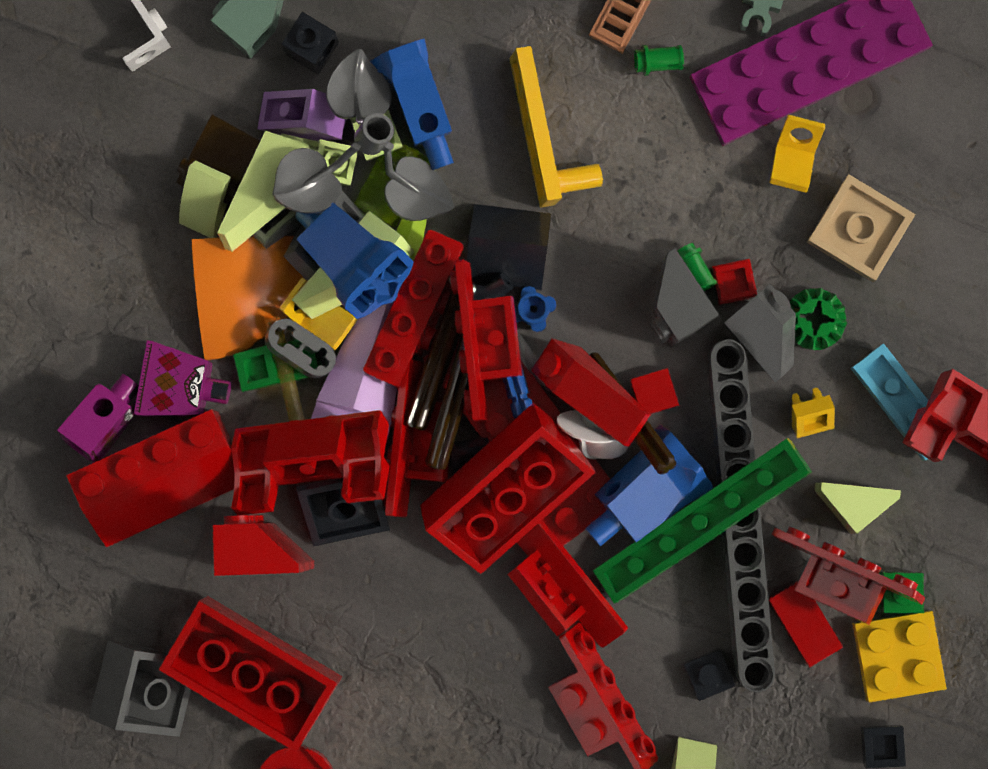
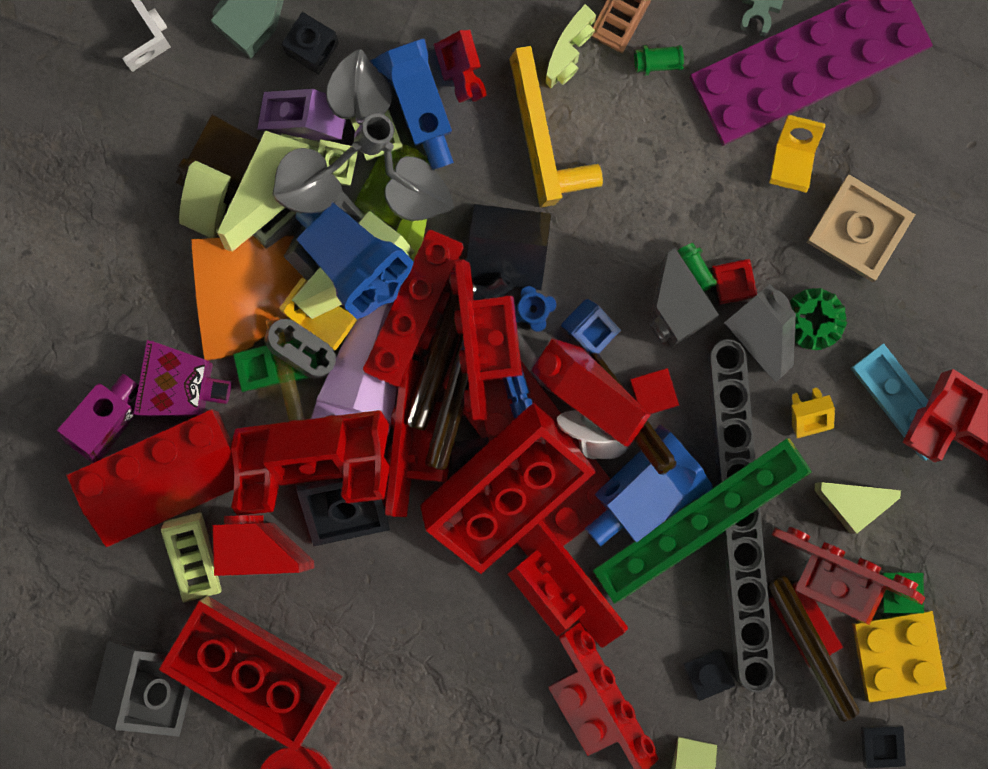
none -> yellowish green slope [161,512,222,602]
none -> red plate [433,30,486,103]
none -> yellowish green slope [546,4,596,88]
none -> blue slope [561,299,621,354]
none -> dark brown axle [768,576,860,722]

